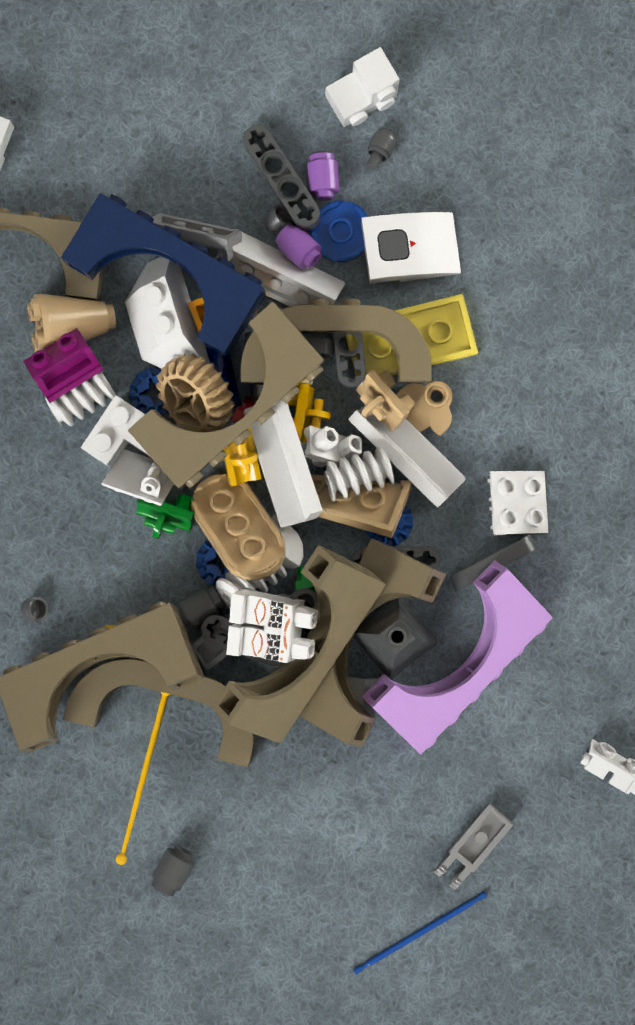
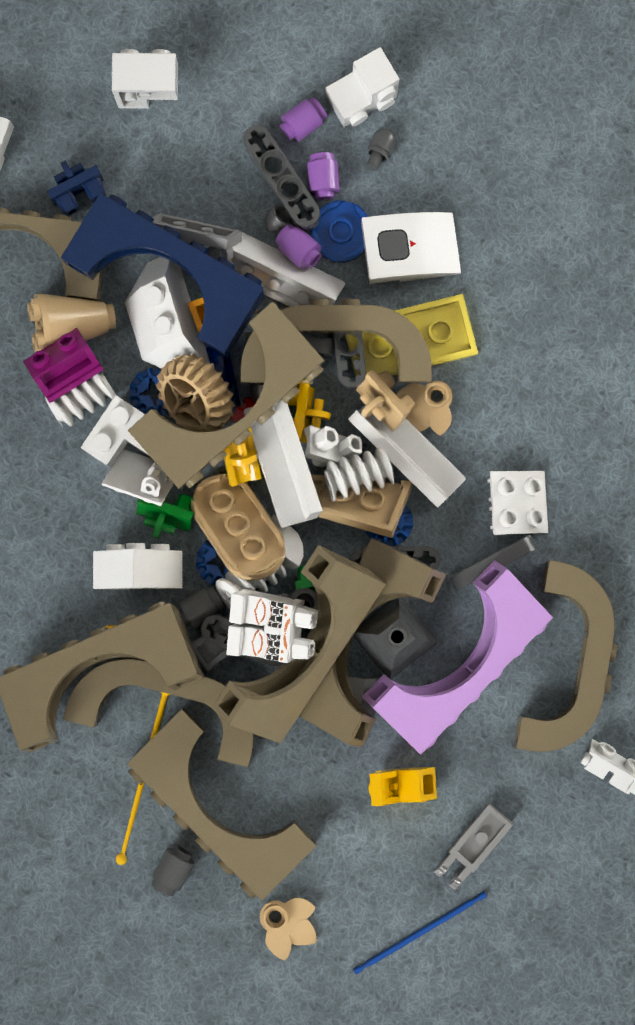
flat silver hinge [20,597,48,622] -> none
none -> dark blue hips [47,160,106,216]
none -> white brick [93,543,183,590]
none -> white brick [112,49,178,109]
none -> dark tan arch [127,708,317,901]
none -> tan plate [260,898,317,961]
none -> medium lavender brick [280,97,327,142]
none -> yellow brick [368,767,437,806]
none -> dark tan arch [513,560,617,752]

